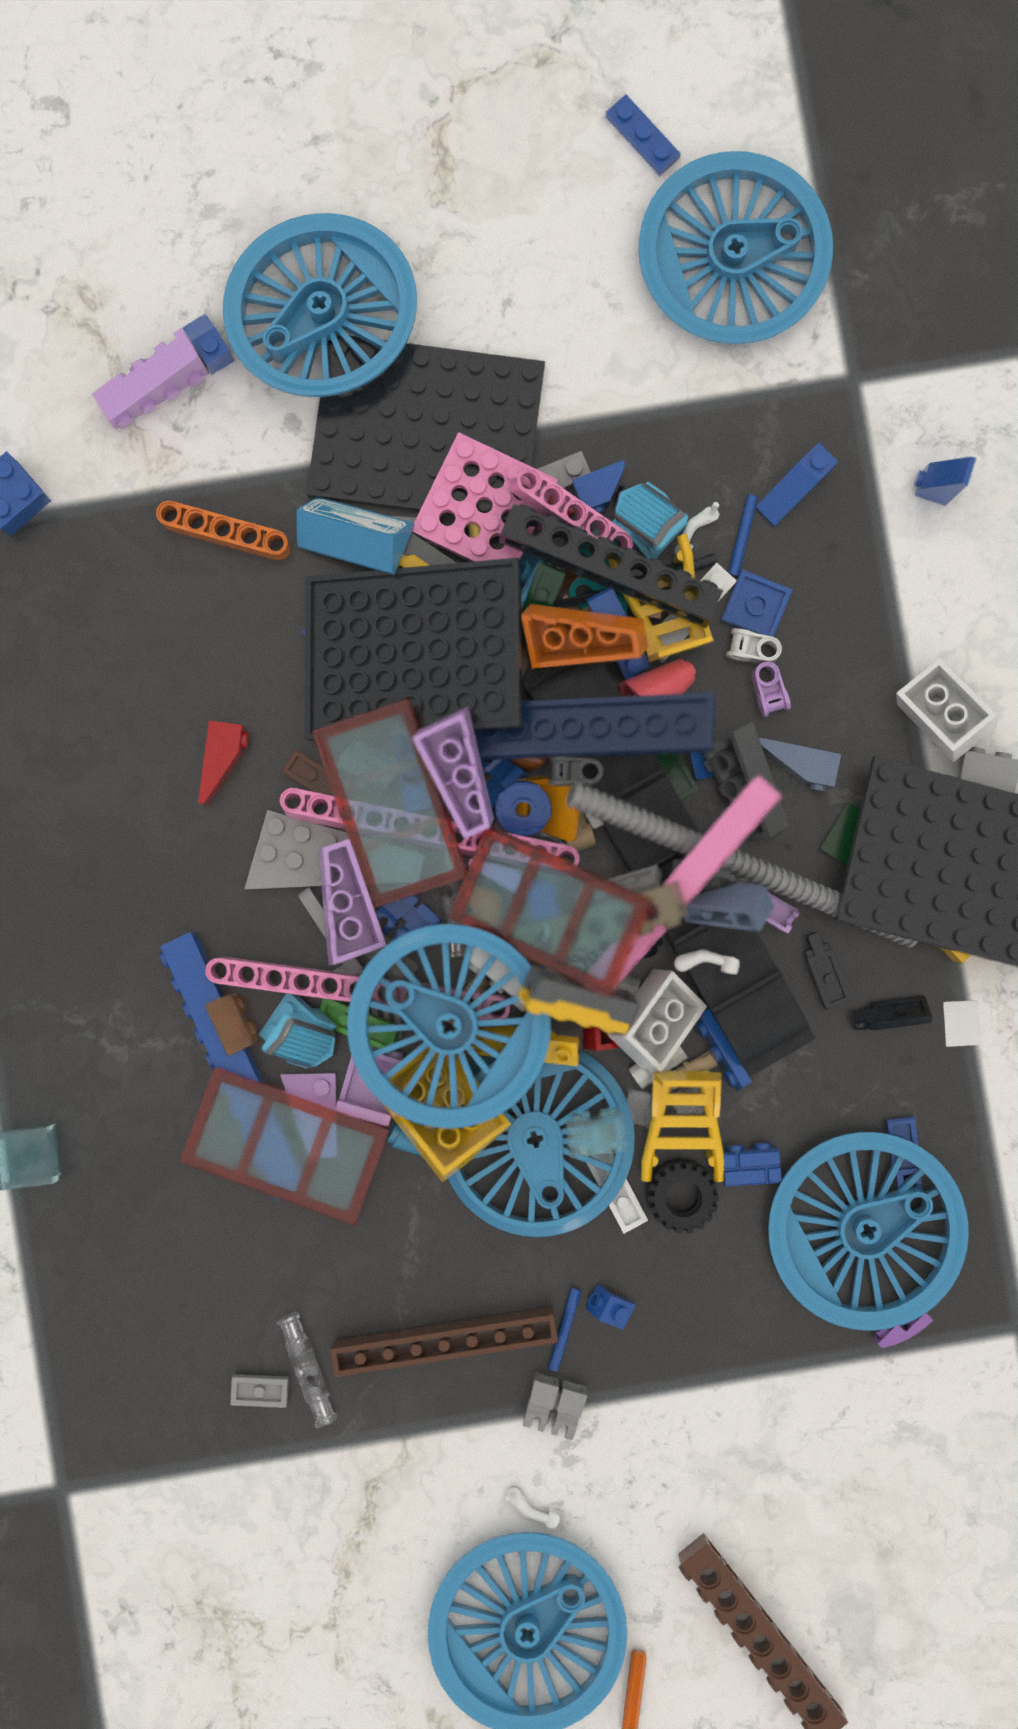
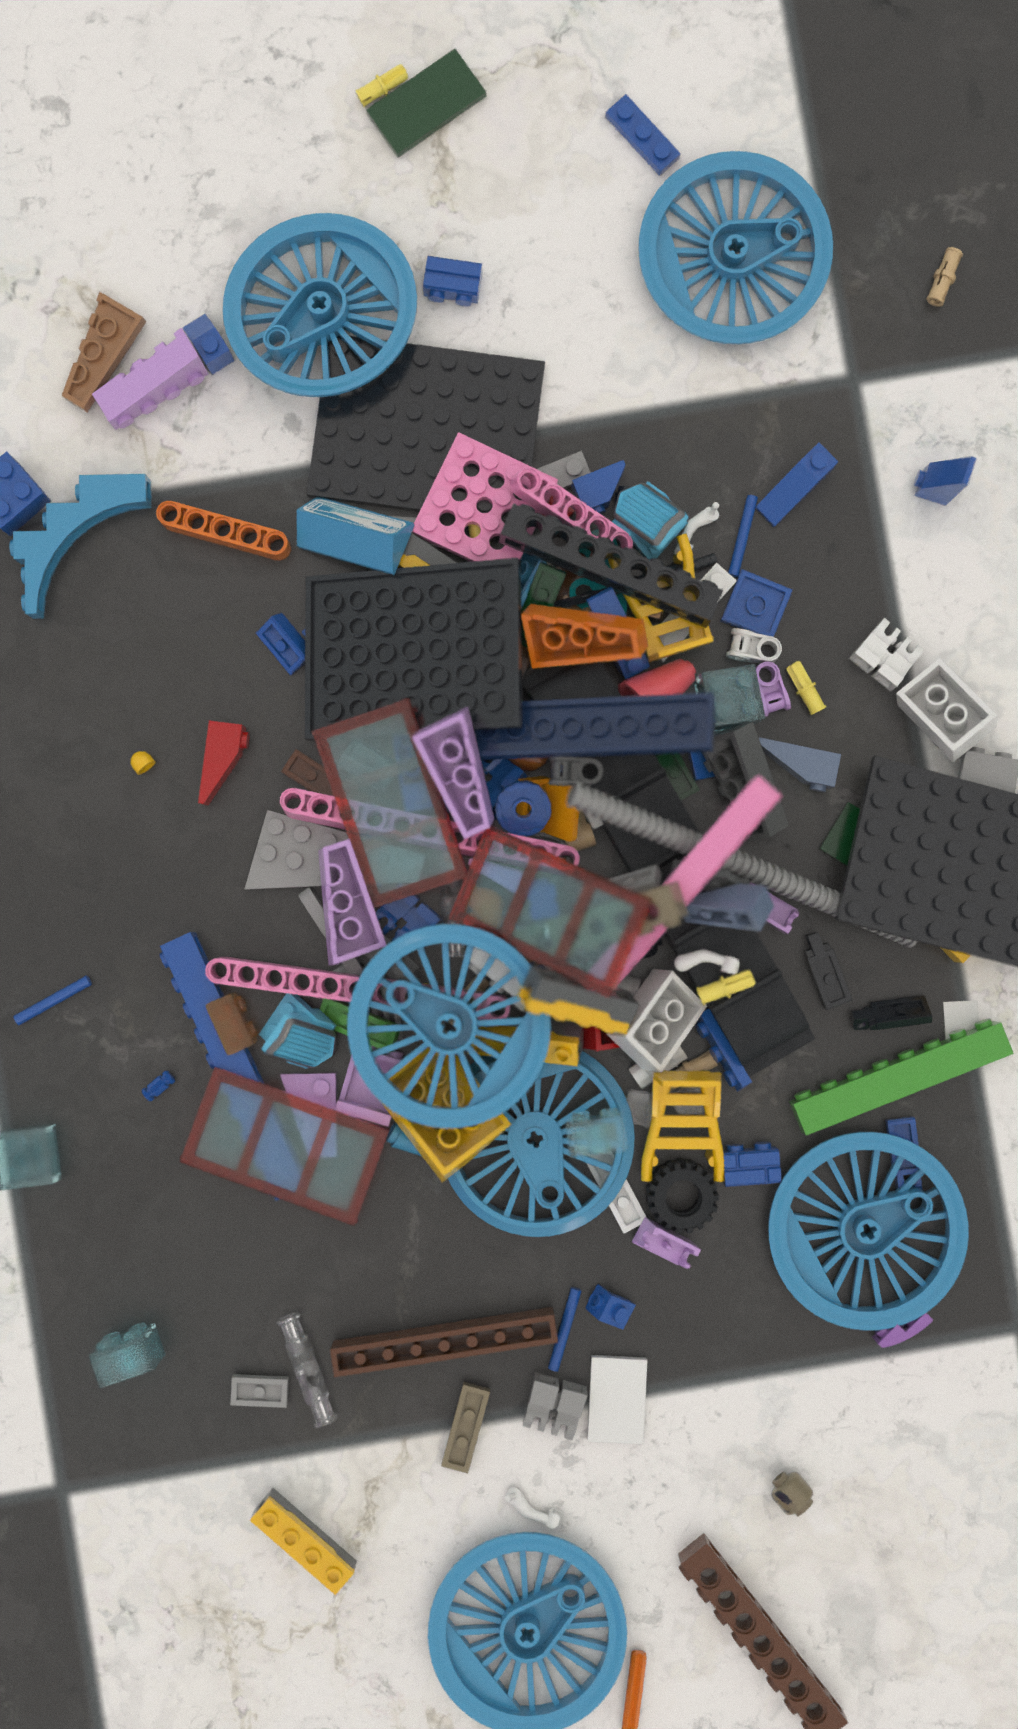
none -> dark azure arch [9,474,152,619]
none -> blue bar [13,975,92,1025]
none -> medium nougat wing [61,292,147,413]
none -> clear light blue brick [89,1322,165,1388]
none -> yellow hinge [130,751,155,775]
none -> blue piece [141,1071,175,1101]
none -> yellow piece [250,1488,357,1595]
none -> blue slope [256,613,305,675]
none -> light yellow axle [355,64,408,107]
none -> dark green tile [366,48,486,158]
none -> blue brick [423,256,482,306]
none -> dark tan plate [441,1382,490,1474]
none -> white tile [587,1355,647,1444]
none -> lavender hinge [632,1217,701,1269]
none -> clear light blue brick [694,664,766,731]
none -> light yellow axle [697,970,755,1005]
none -> dark tan head [771,1471,813,1516]
none -> light yellow axle [786,661,826,715]
none -> bright green brick [789,1018,1014,1135]
none -> white legs [849,618,924,691]
none -> tan pin [926,247,963,306]

